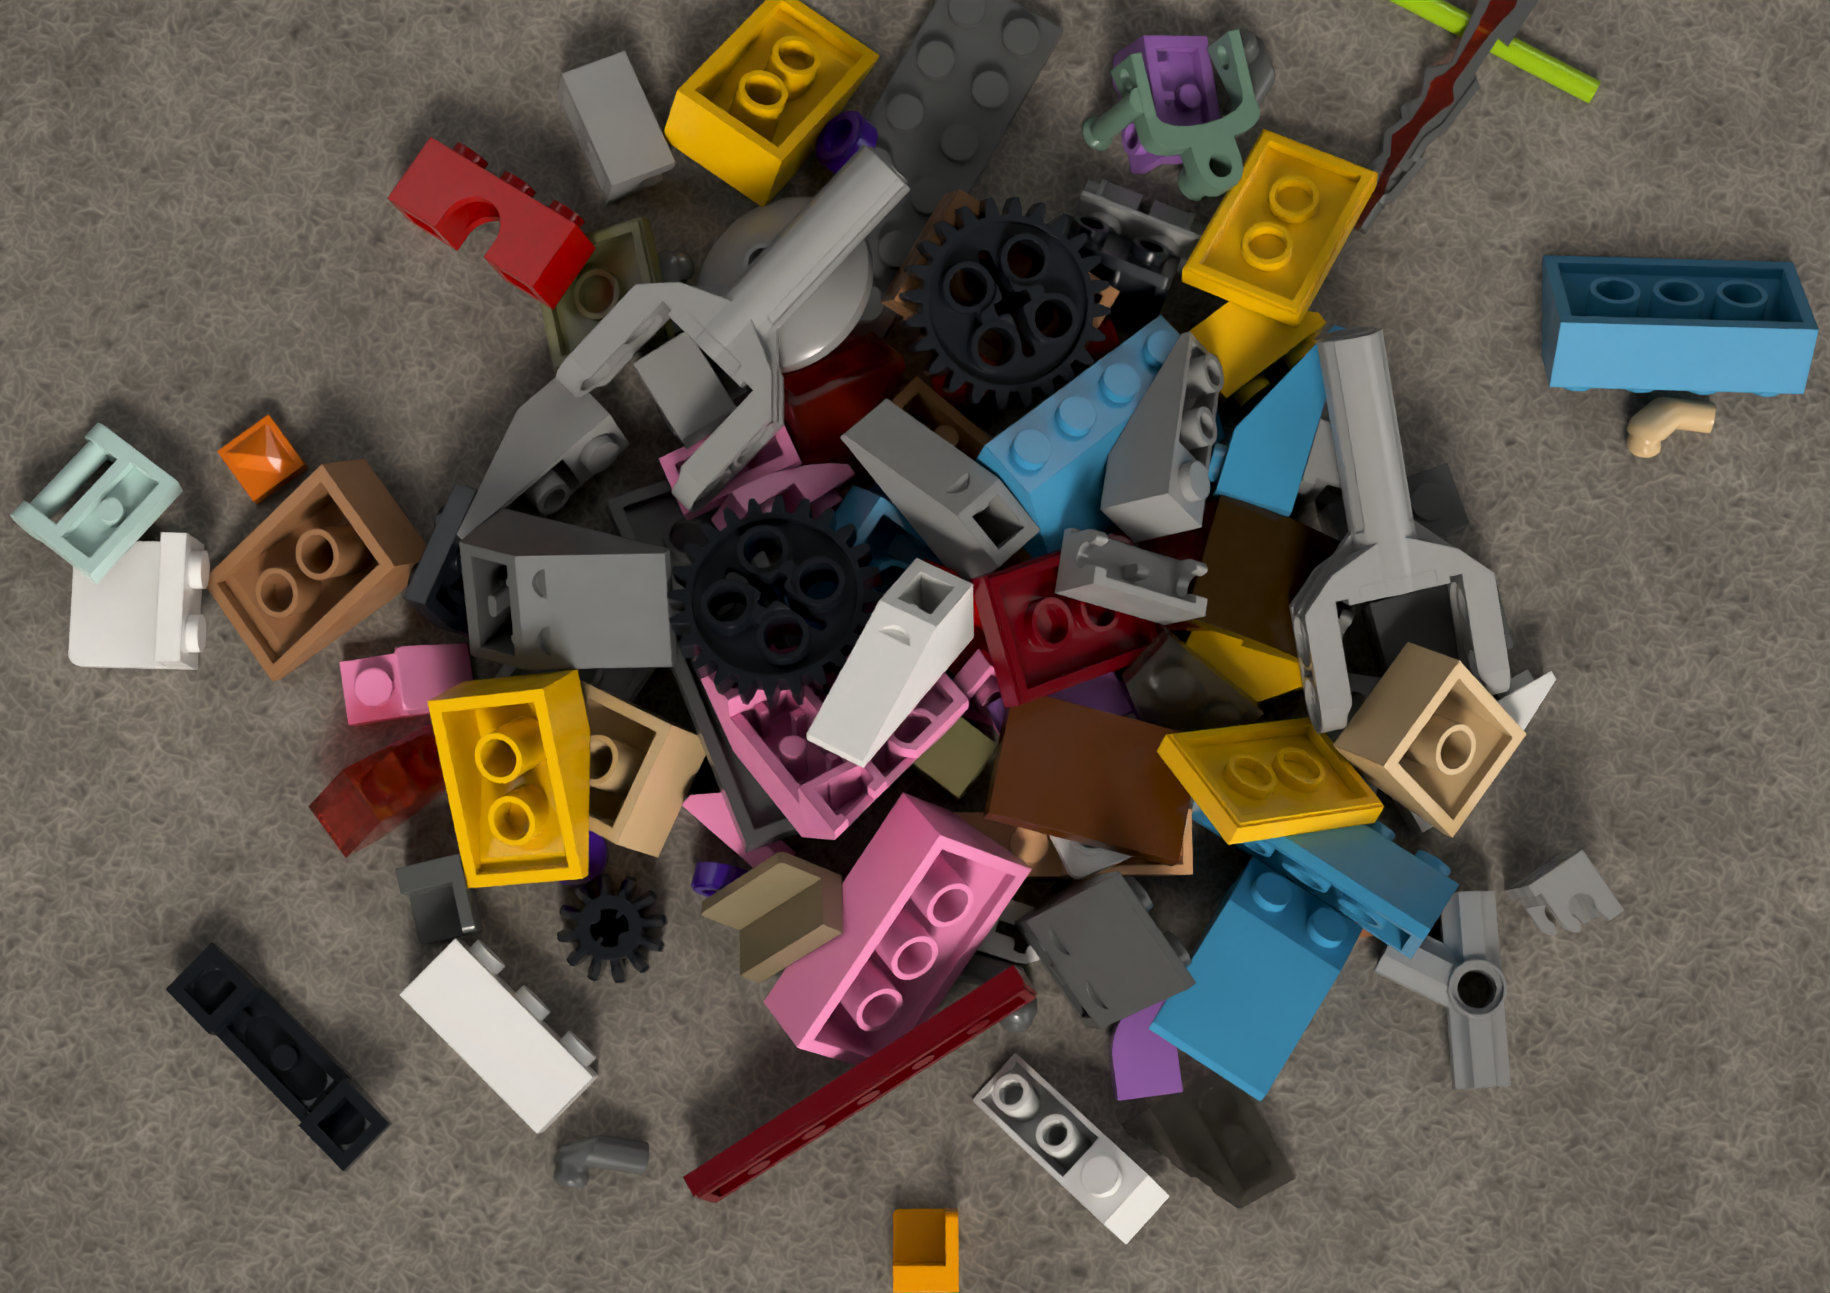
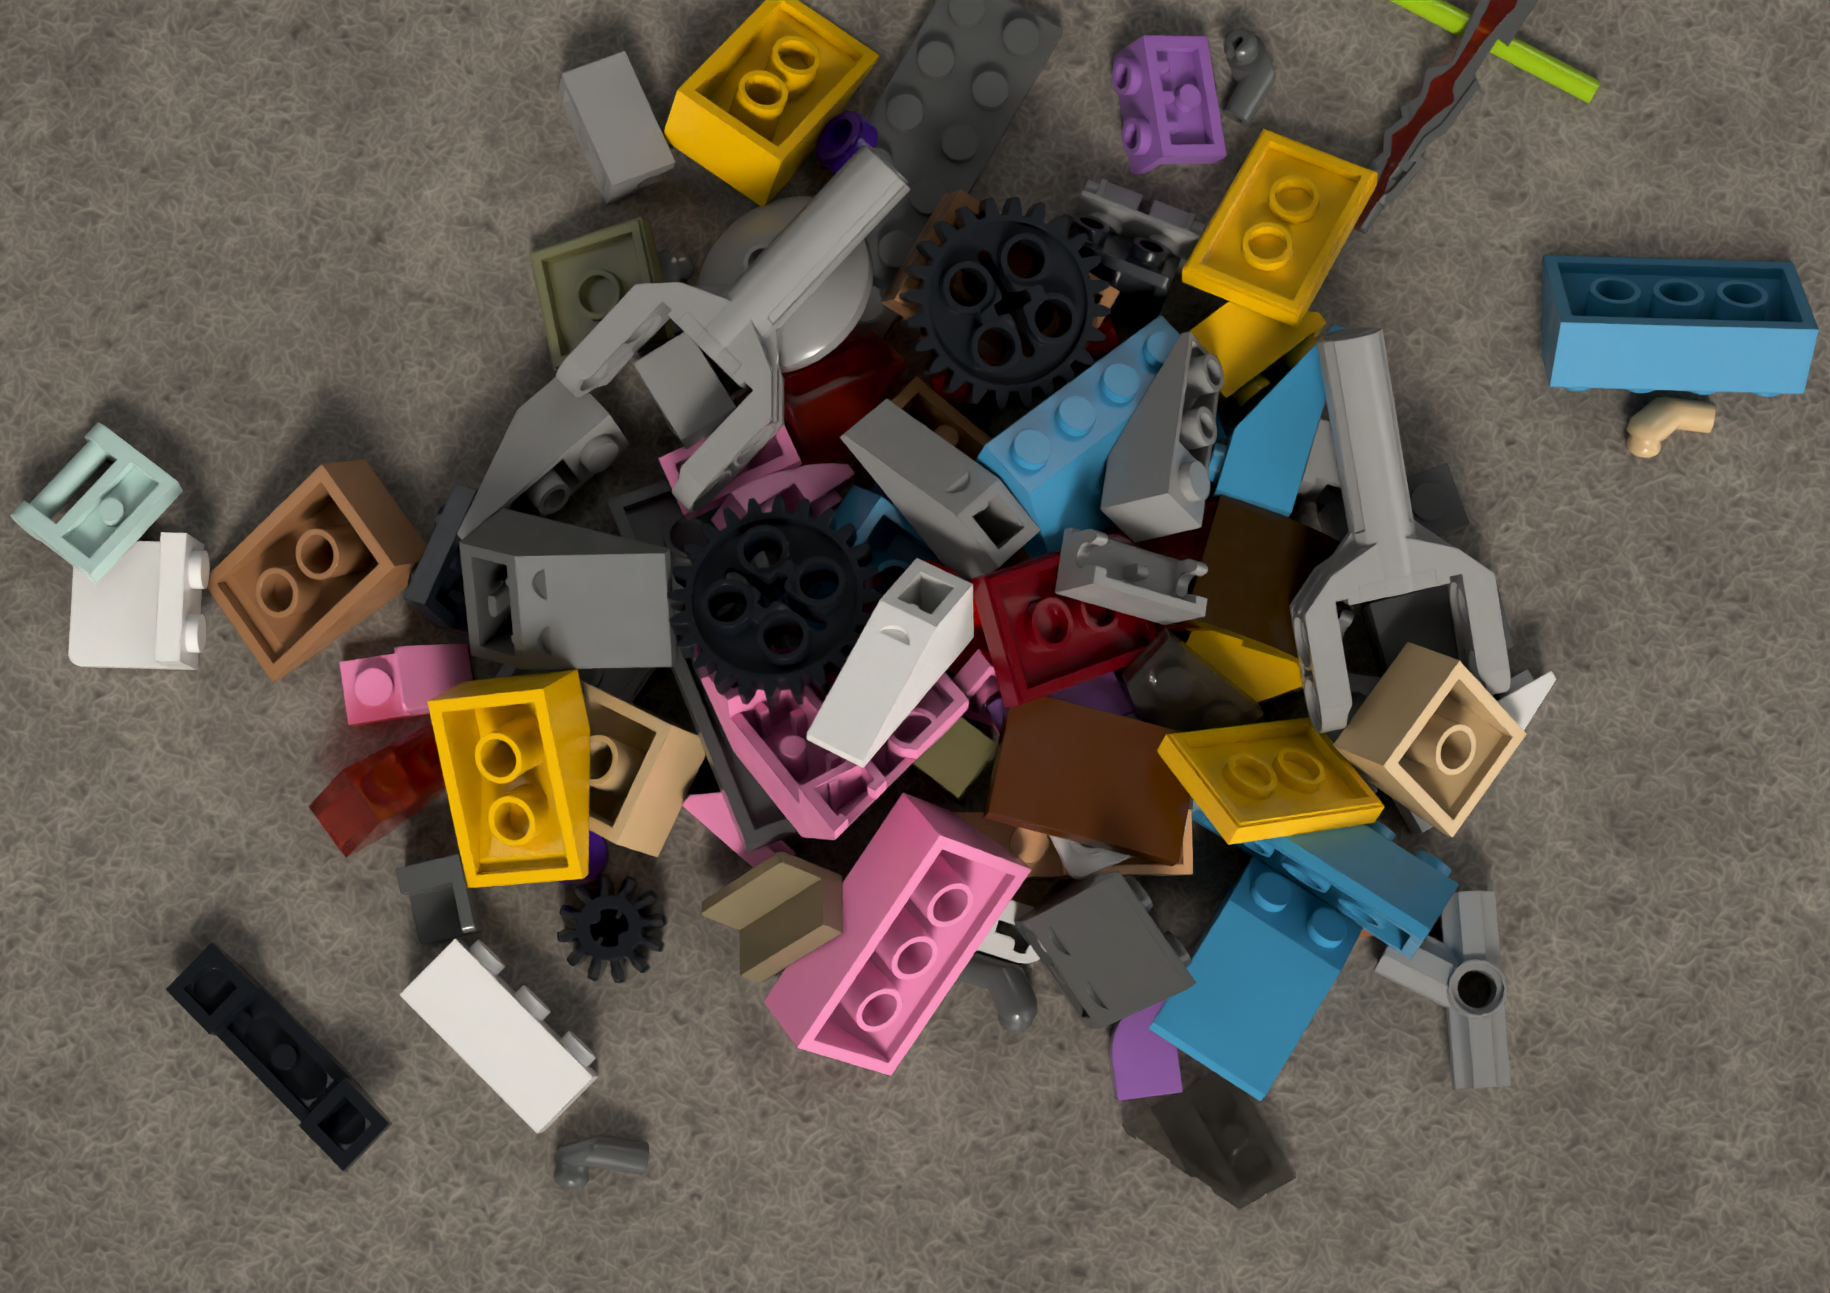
orange tile [217,414,309,505] -> none
red arch [387,137,596,310] -> none
dark red tile [683,964,1038,1203] -> none
dark purple tile [691,861,748,897] -> none
light orange panel [893,1208,959,1293] -> none
white slope [972,1053,1170,1244] -> none
sand green piece [1082,29,1260,202] -> none
light grey hinge [1505,849,1625,936] -> none

